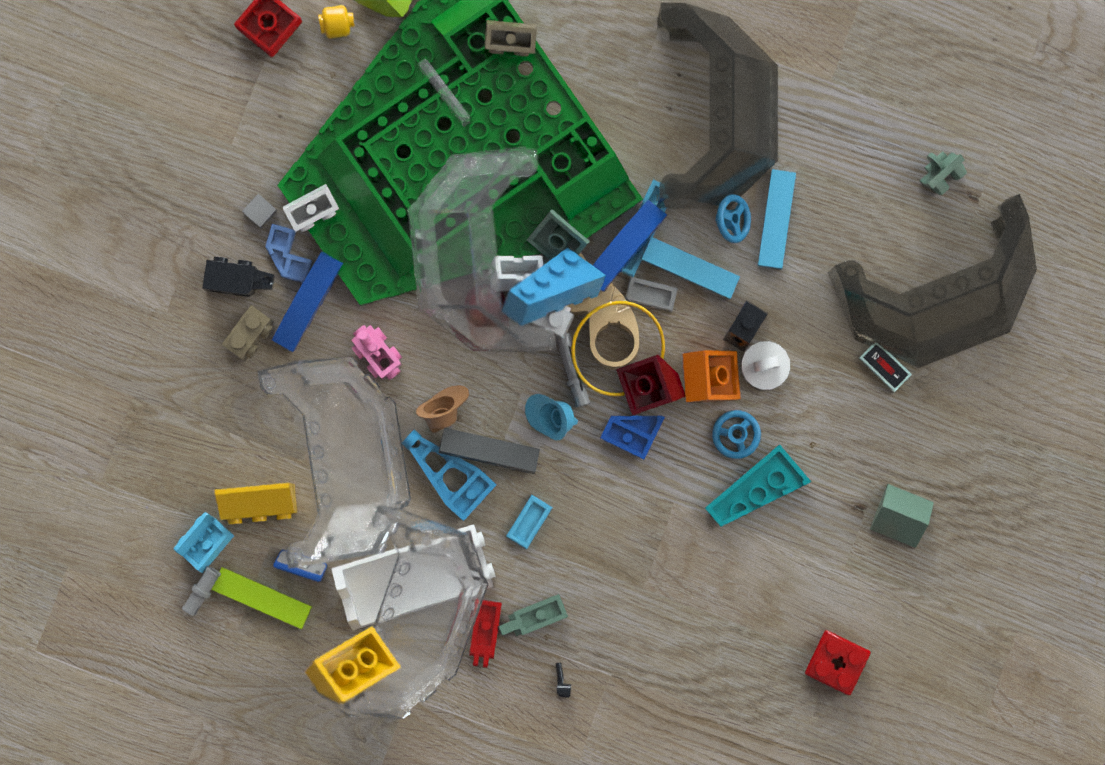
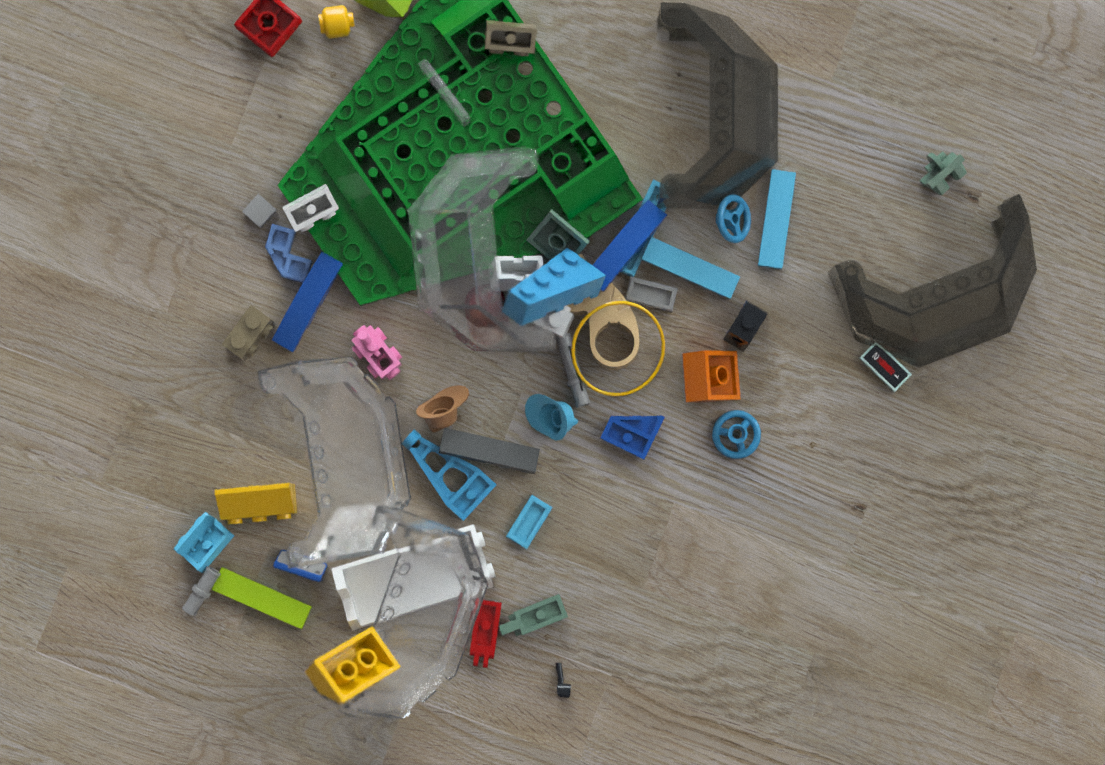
black hinge [202,257,275,297] -> none
dark red slope [616,354,686,415] -> none
teal wing [705,444,812,527] -> none
white tile [741,341,790,390] -> none
red brick [805,630,871,696] -> none
sand green slope [870,484,934,548] -> none

